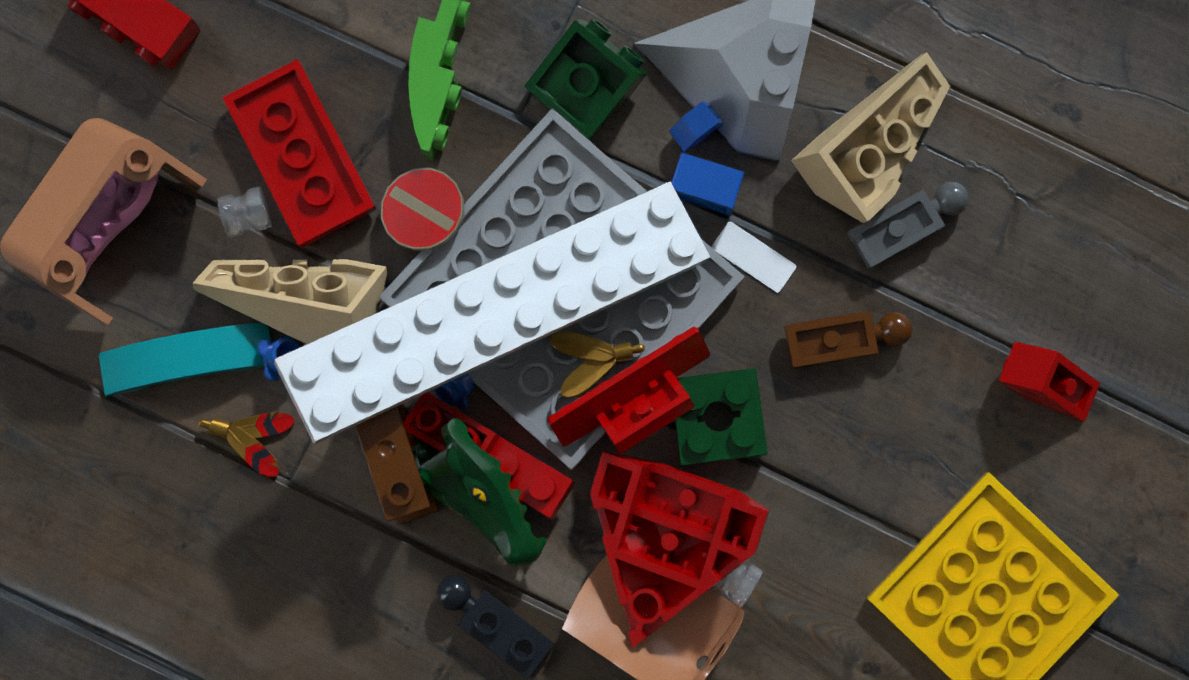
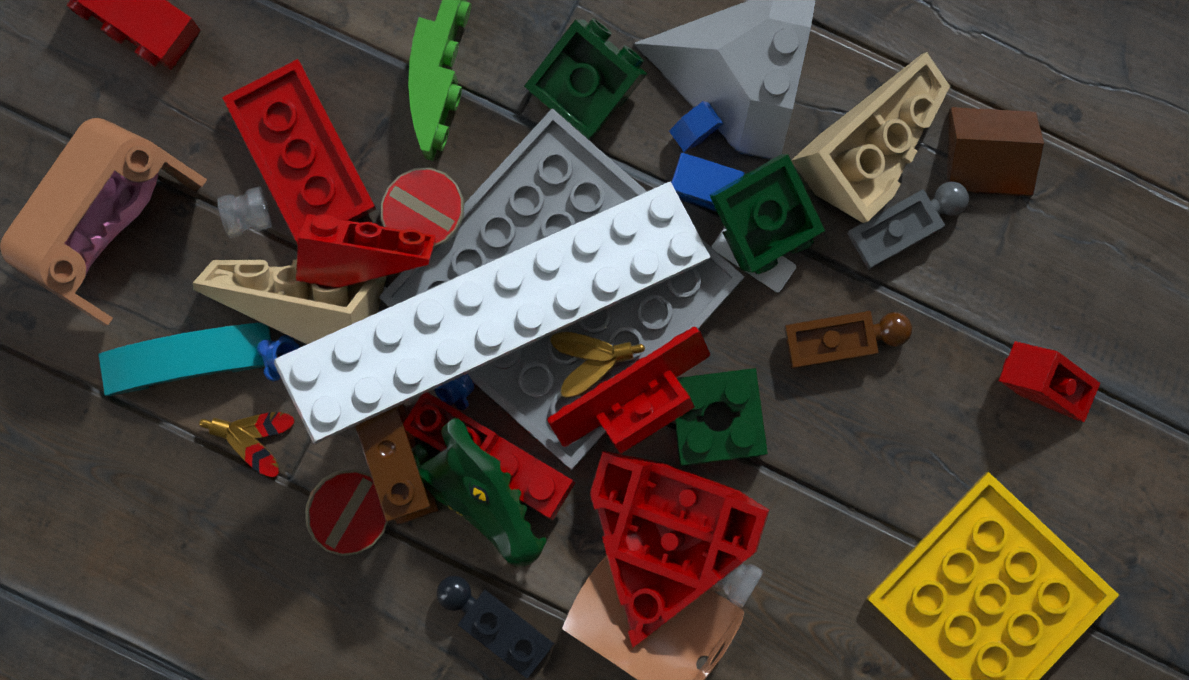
none -> red slope [296,214,436,288]
none -> red piece [305,469,388,556]
none -> dark green plate [709,154,825,274]
none -> reddish brown slope [947,107,1044,197]

